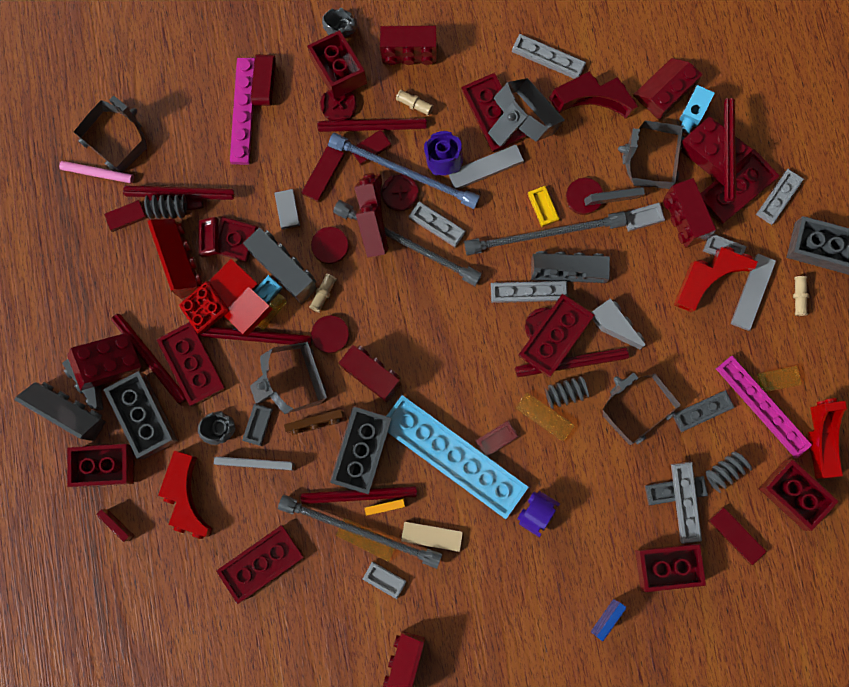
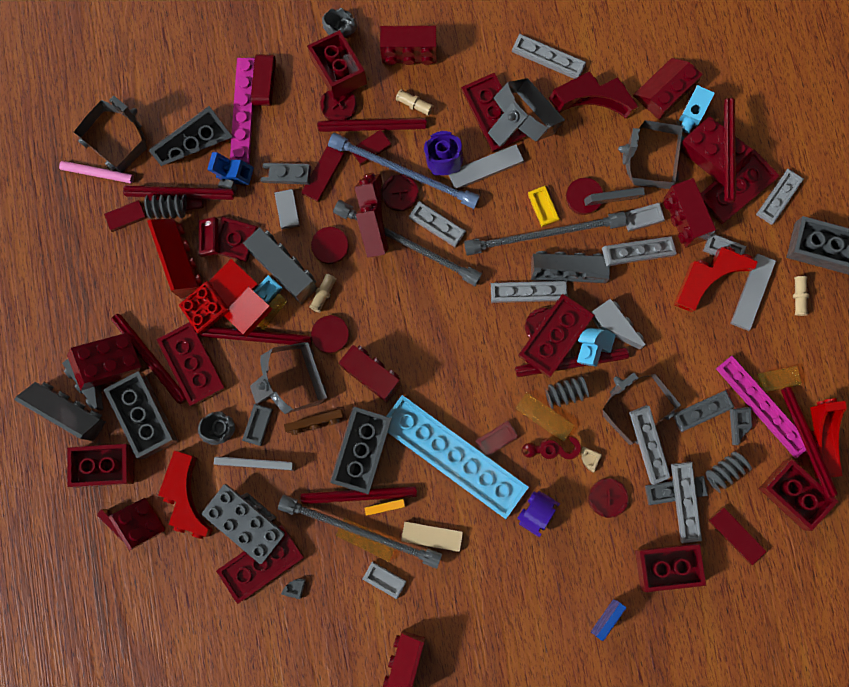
none -> dark red plate [109,498,165,551]
none -> dark grey wedge [149,106,232,166]
none -> dark grey bracket [202,484,285,564]
none -> blue brick [207,152,254,185]
none -> dark grey tile [218,179,237,192]
none -> dark grey hinge [261,163,312,185]
none -> dark grey tile [281,579,306,599]
none -> dark red piece [522,435,581,459]
none -> medium azure brick [577,328,616,367]
none -> tan tile [581,447,602,473]
none -> dark red tile [588,478,628,518]
none -> light grey tile [602,236,677,266]
none -> light grey tile [629,405,671,485]
none -> dark grey tile [730,407,752,445]
none -> dark red axle [781,387,838,498]

